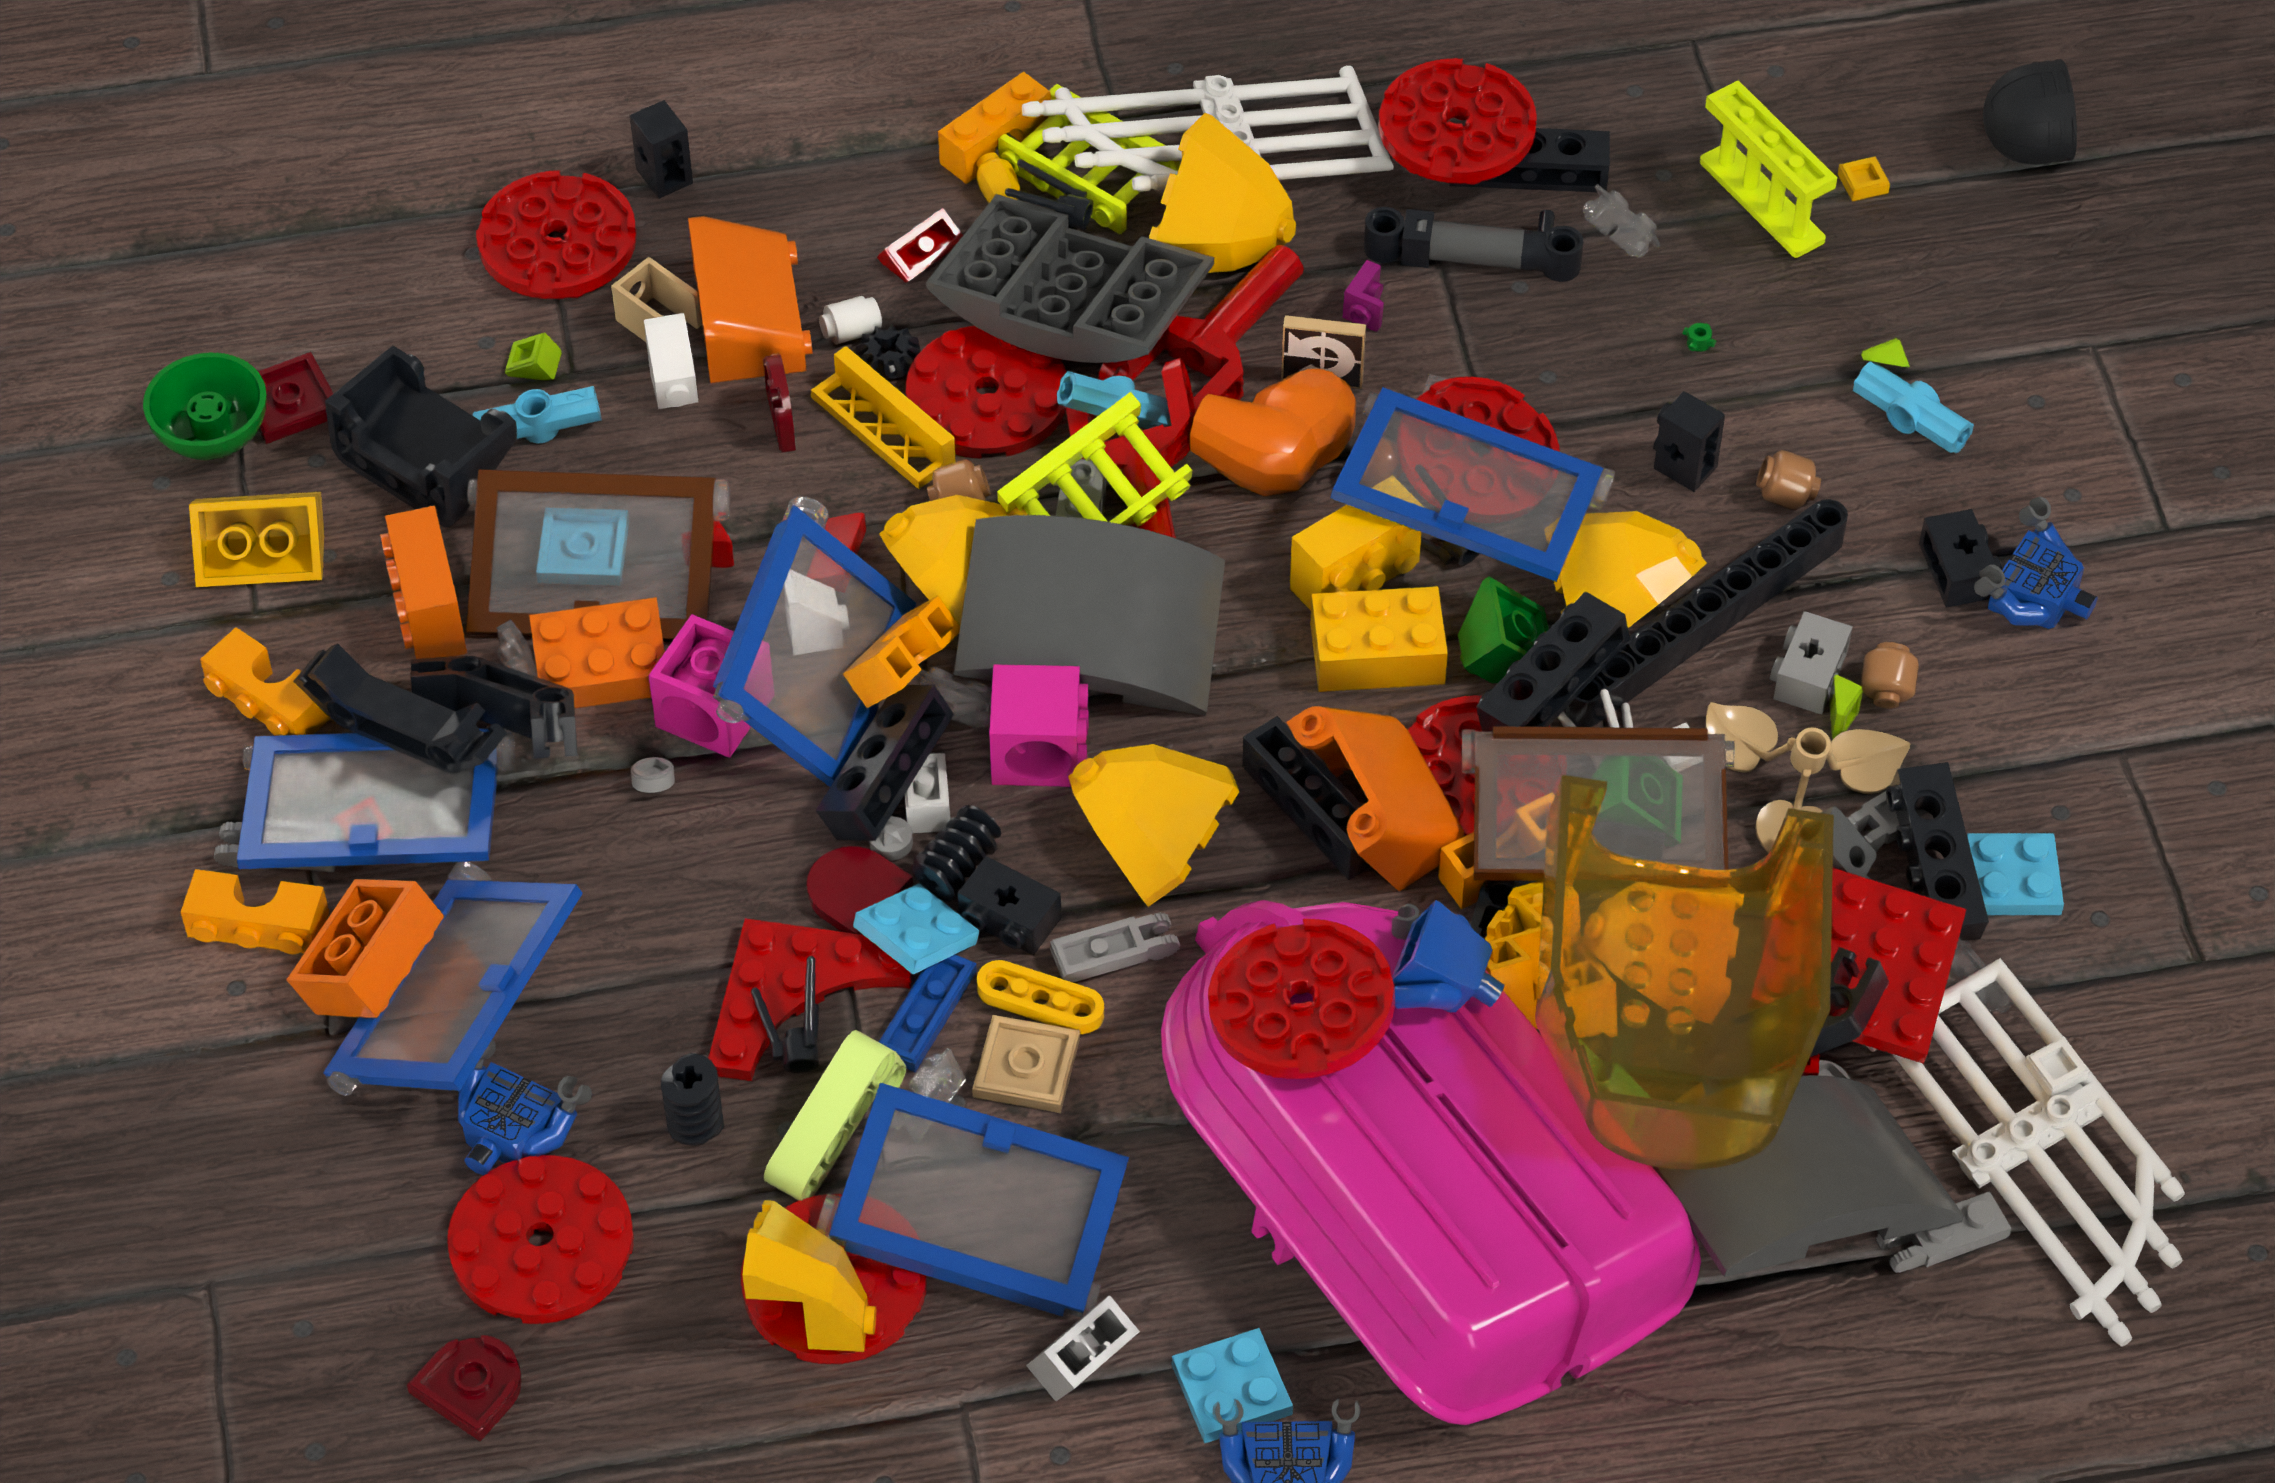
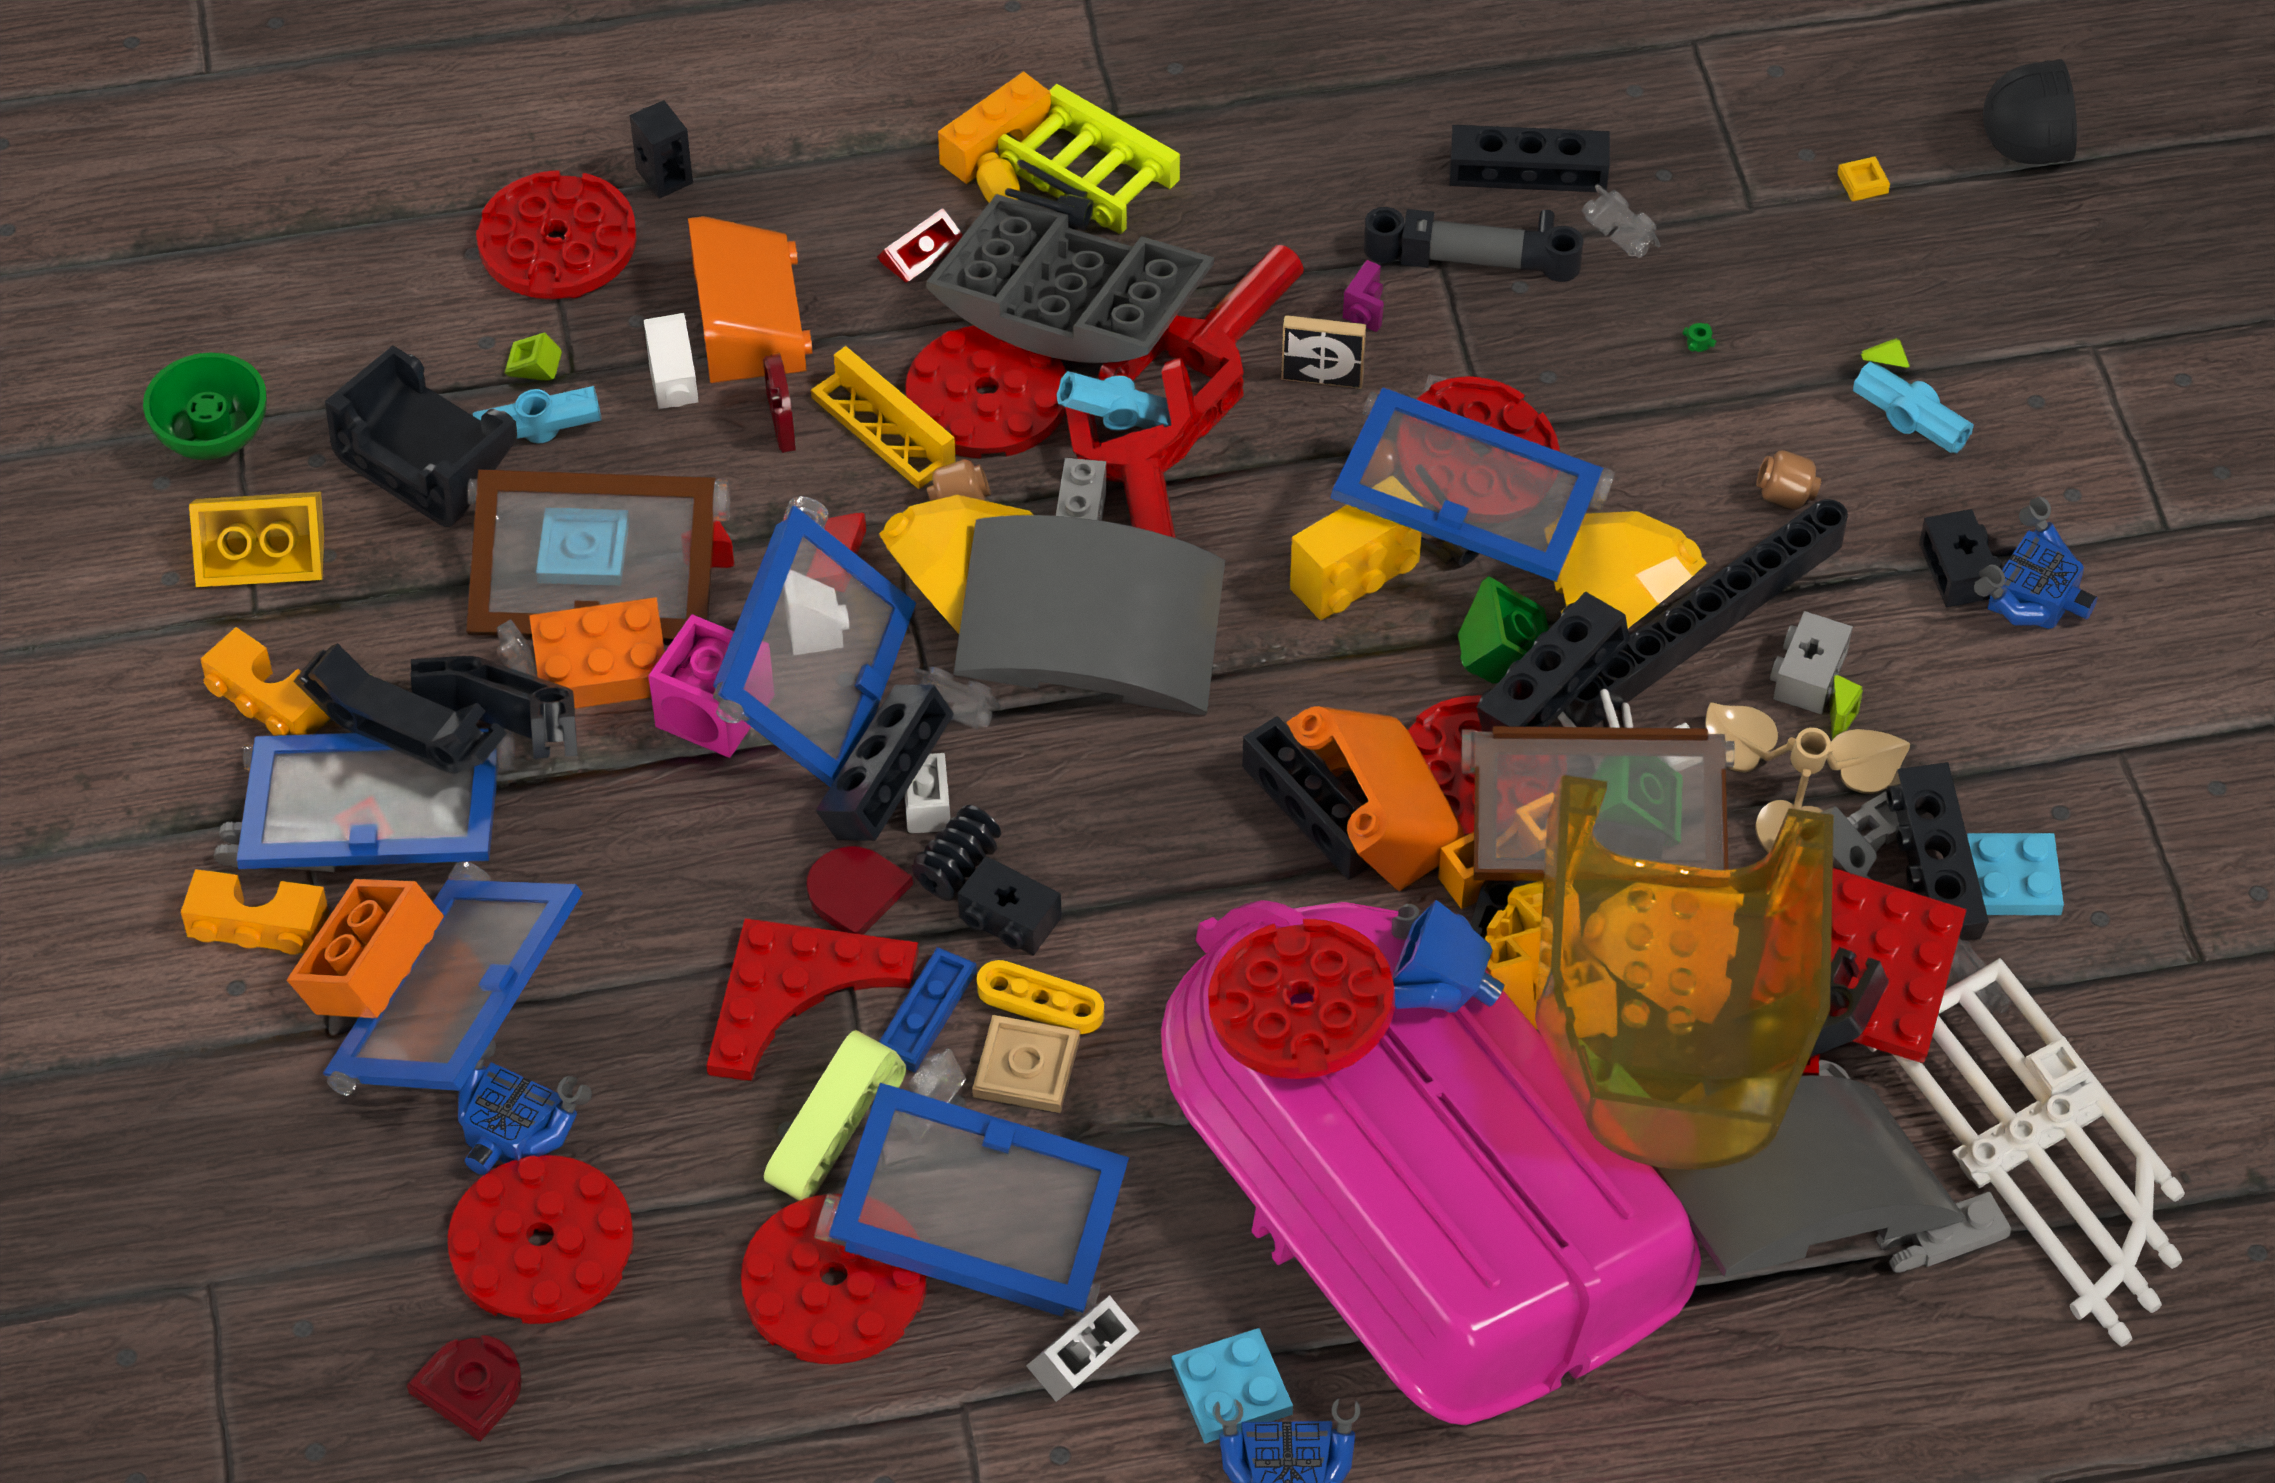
dark red tile [258,352,334,444] -> none
orange brick [380,506,467,659] -> none
tan piece [611,257,702,342] -> none
light grey tile [631,757,675,793] -> none
black piece [661,1053,724,1146] -> none
yellow brick [742,1200,876,1352] -> none
black plant [751,956,819,1073] -> none
white brick [819,296,882,345] -> none
light orange arch [843,596,960,708] -> none
medium azure plate [853,883,979,974] -> none
black gear [856,324,921,379] -> none
light grey tile [869,816,913,861] -> none
dark pink brick [989,664,1089,787] -> none
neon yellow fence [997,392,1193,526] -> none
white piece [1022,65,1394,192] -> none
light grey hinge [1050,912,1181,982] -> none
yellow brick [1068,744,1239,907] -> none
yellow brick [1149,113,1296,273] -> none
orange piece [1189,369,1356,497] -> none
yellow brick [1310,586,1448,692] -> none
red plate [1378,58,1537,185] -> none
black brick [1653,391,1725,492] -> none
neon yellow fence [1700,81,1837,258] -> none
medium nougat head [1860,642,1919,709] -> none

